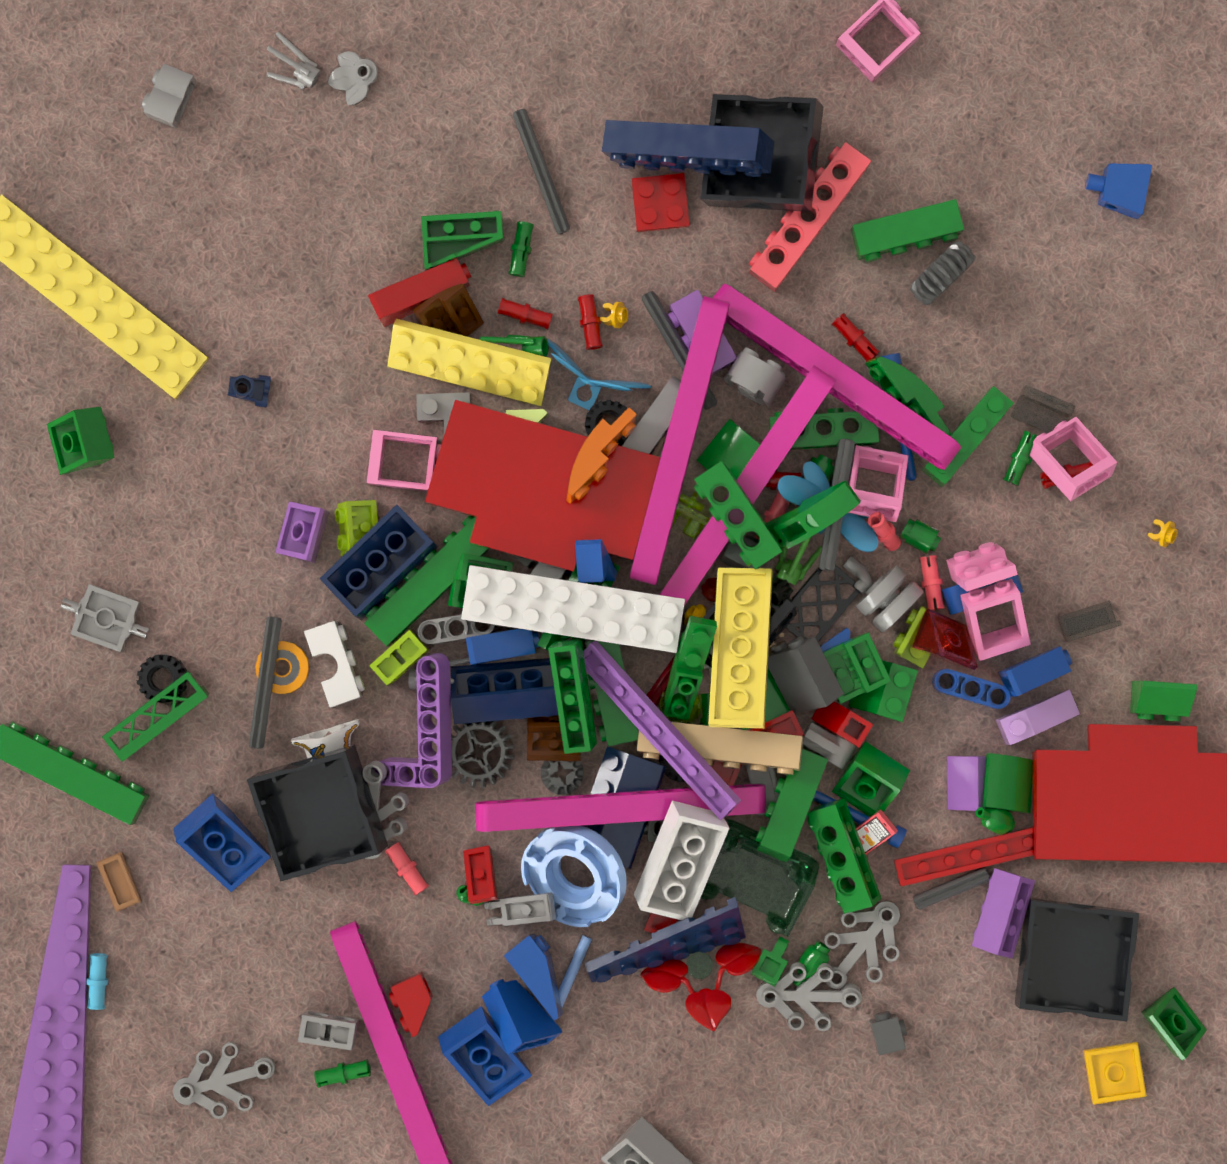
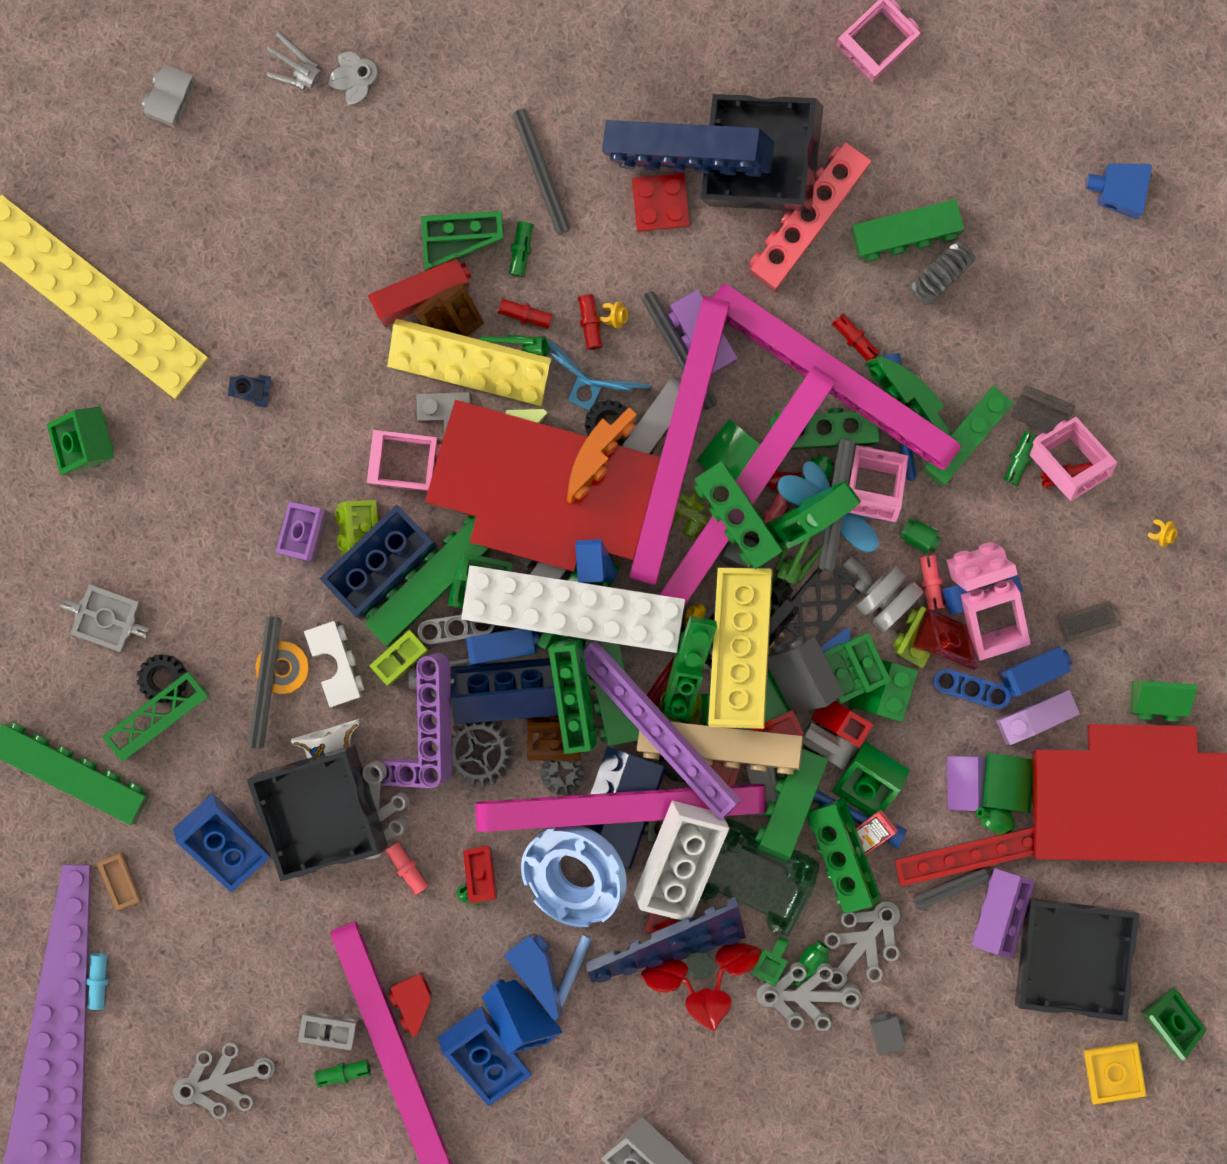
light grey hinge [484,892,556,926] -> none
clear red plate [701,578,717,602] -> none
light grey brick [724,347,786,407] -> none
coral pin [868,512,901,551] -> none

